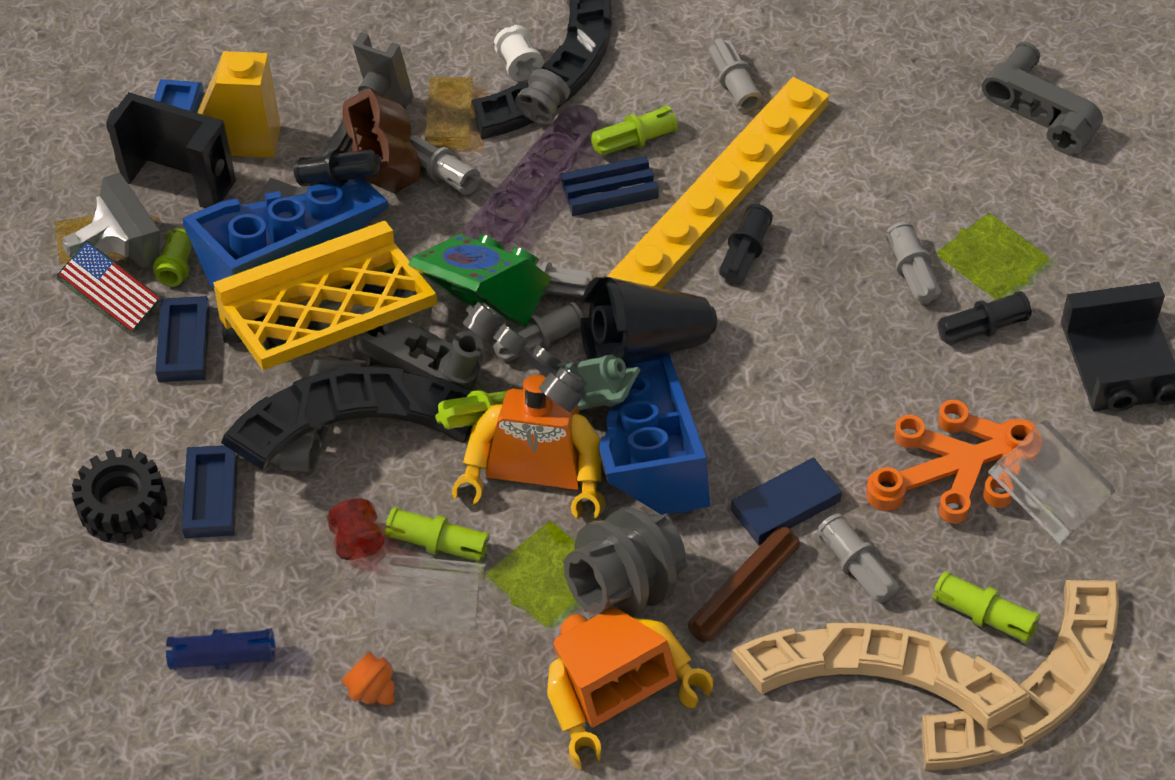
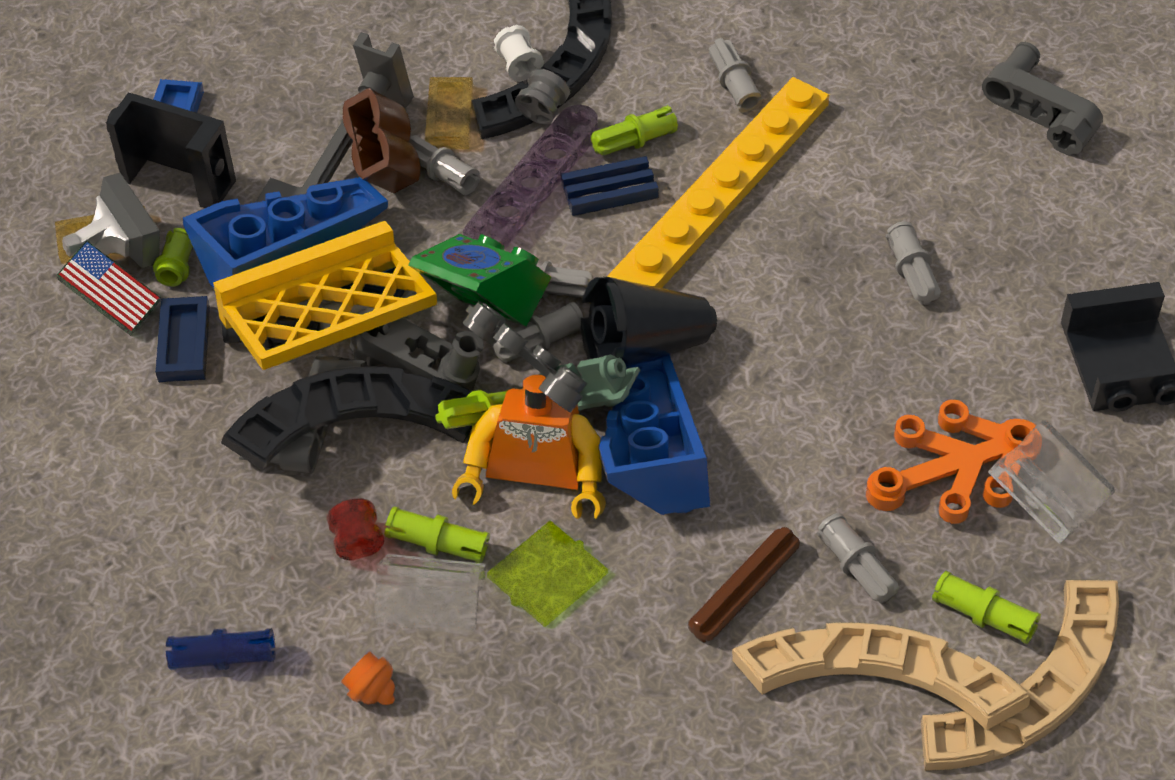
black tyre [72,449,168,543] -> none
dark blue tile [182,445,238,538] -> none
yellow slope [197,51,281,158] -> none
black axle [293,149,382,187] -> none
orange torso [547,608,713,770] -> none
dark grey piece [563,507,687,617] -> none
black axle [719,204,773,285] -> none
dark blue tile [731,457,842,545] -> none
clear neon green piece [937,212,1049,300] -> none
black axle [937,291,1032,345] -> none

